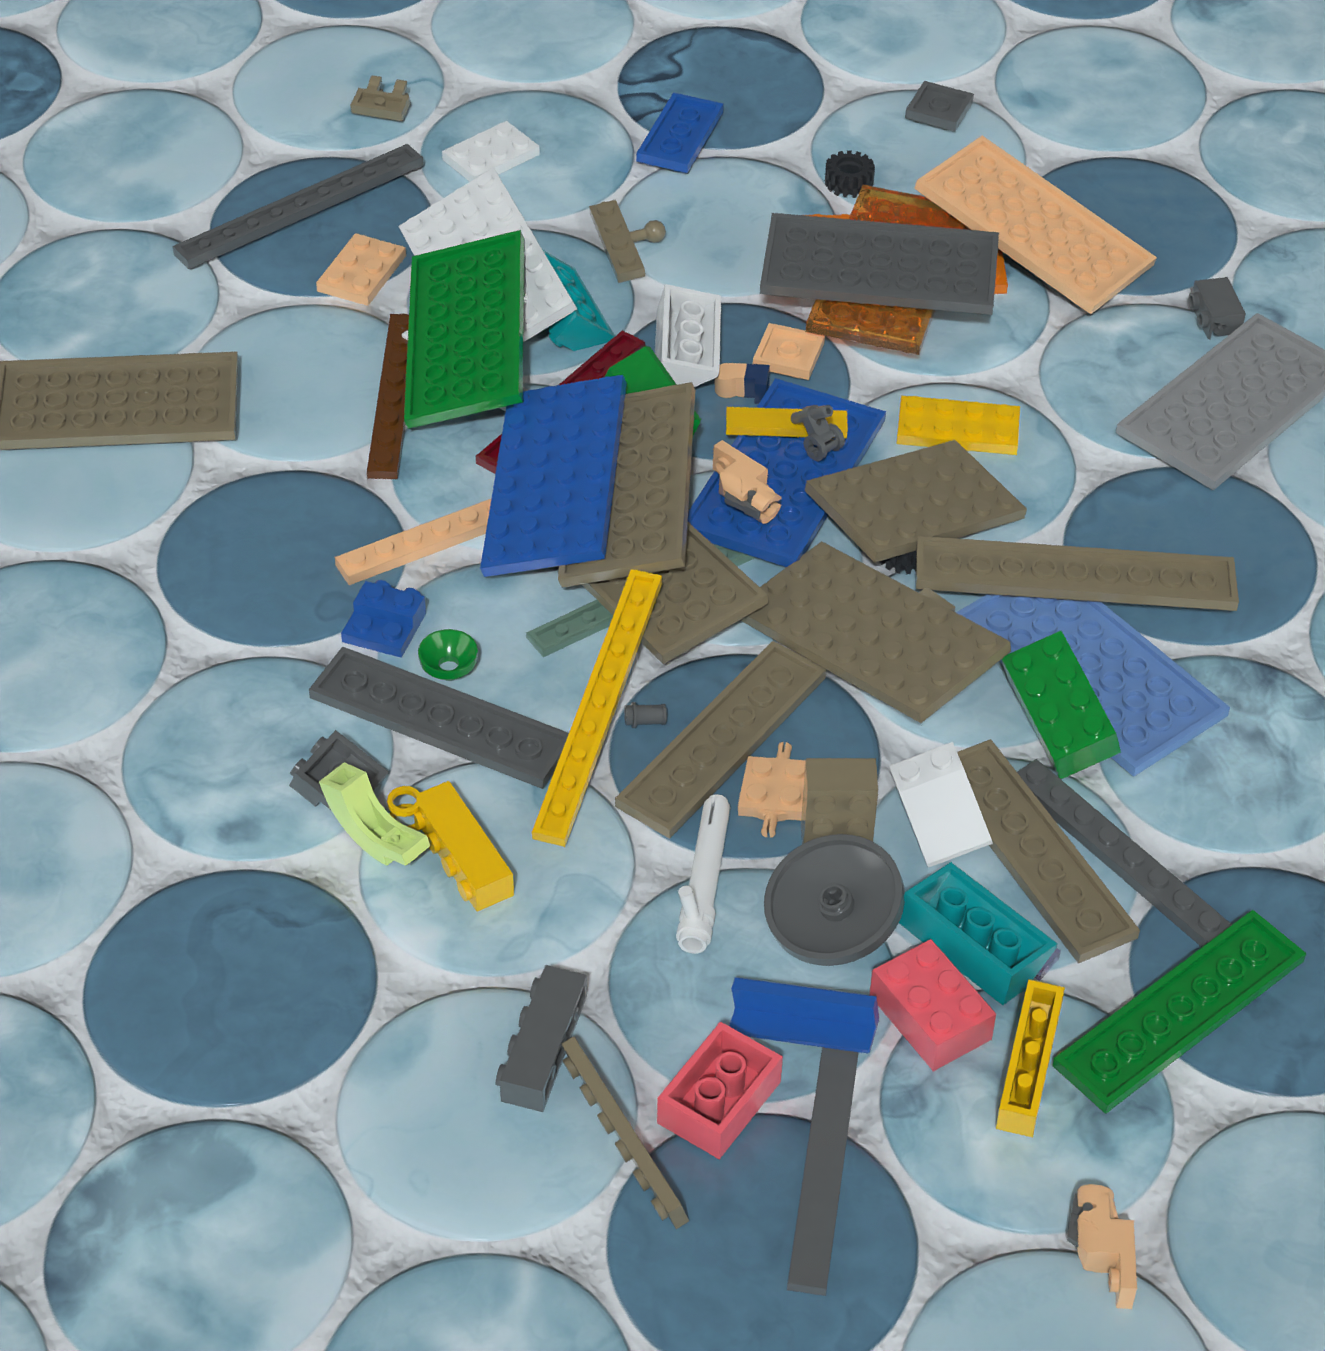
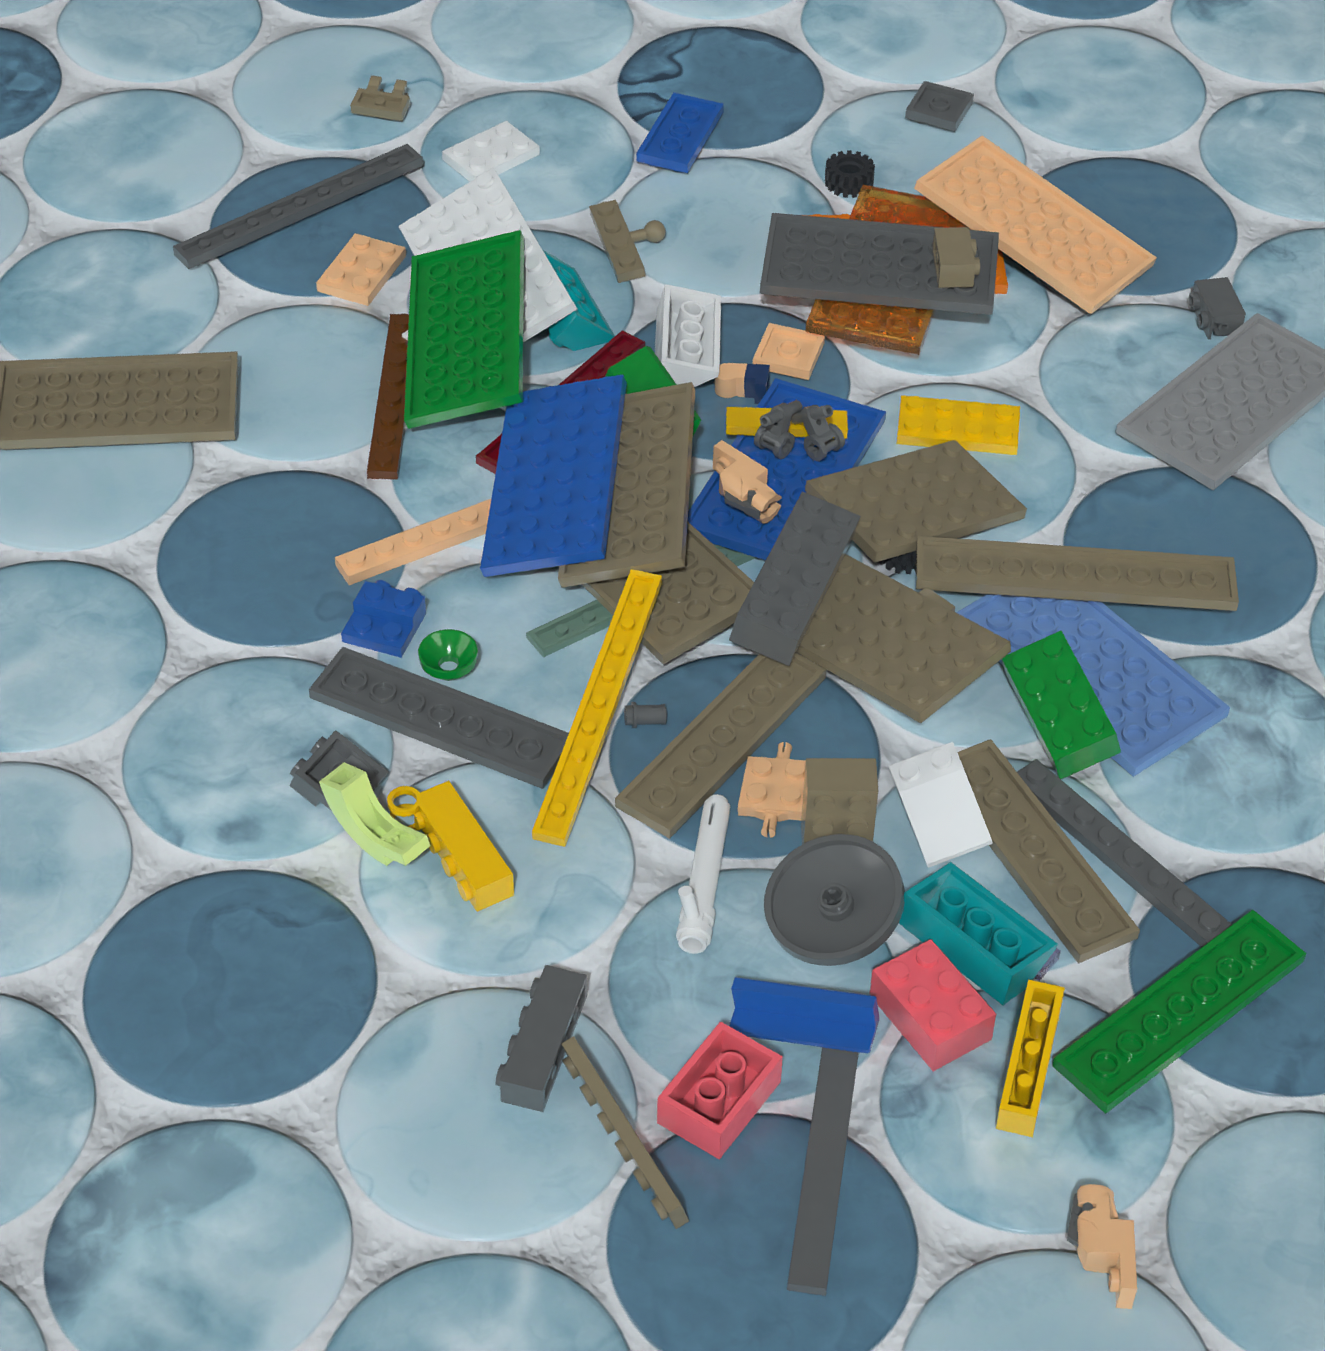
none -> dark grey brick [729,491,861,666]
none -> dark grey piece [754,400,802,459]
none -> dark tan brick [932,227,980,288]

